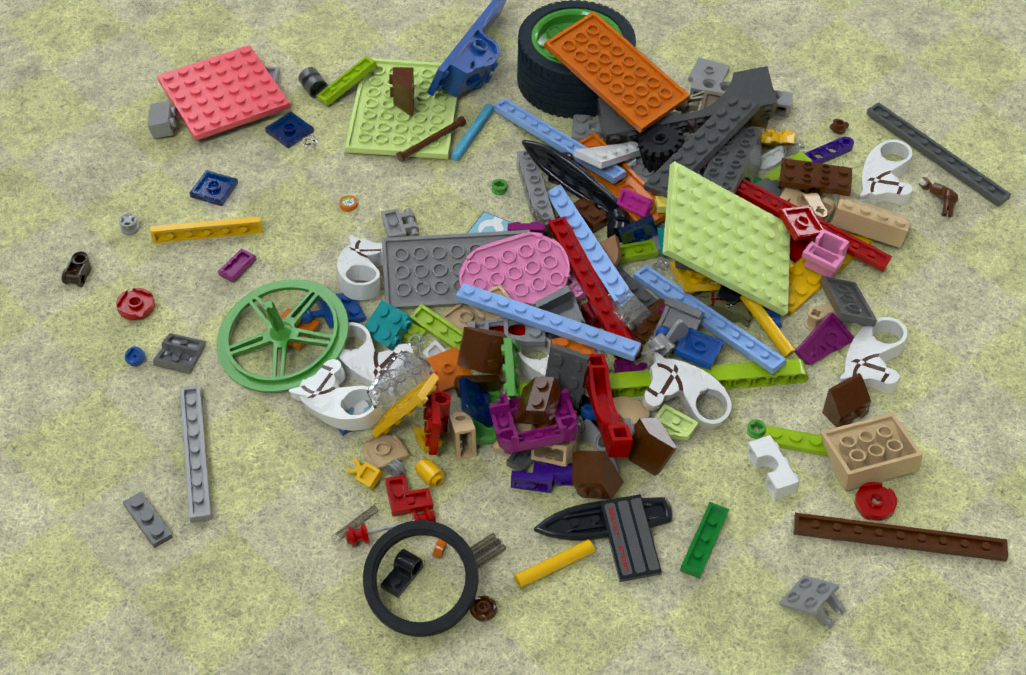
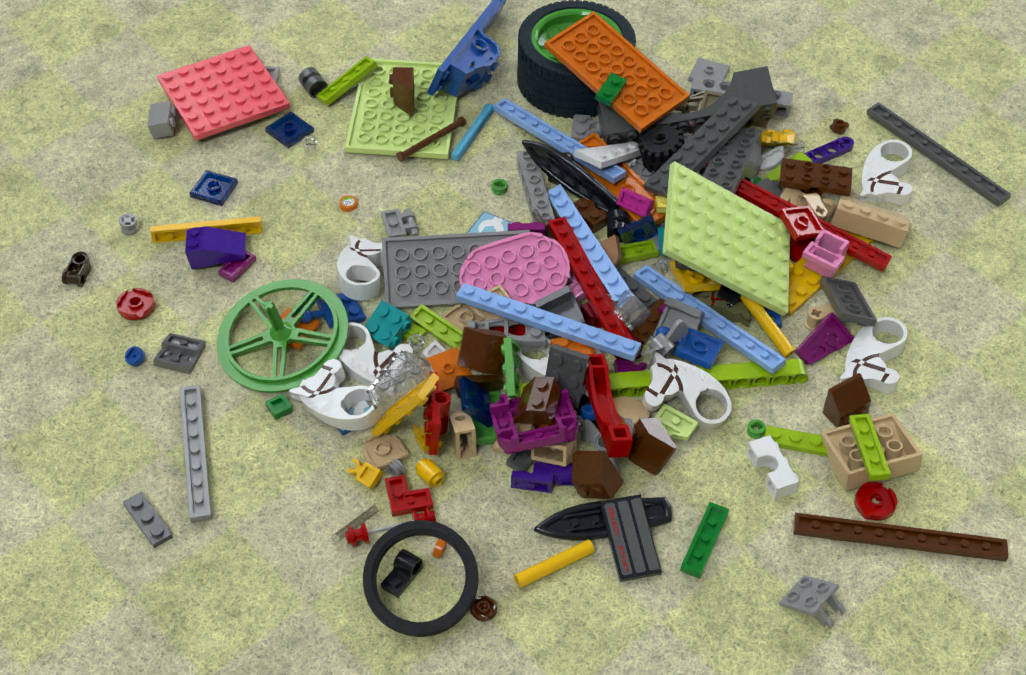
clear smoke tile [459,533,506,569] -> none
reddish brown arm [919,177,958,217] -> none
none -> dark purple slope [185,226,246,269]
none -> green plate [265,393,293,420]
none -> green plate [595,72,627,107]
none -> lime plate [849,414,891,481]

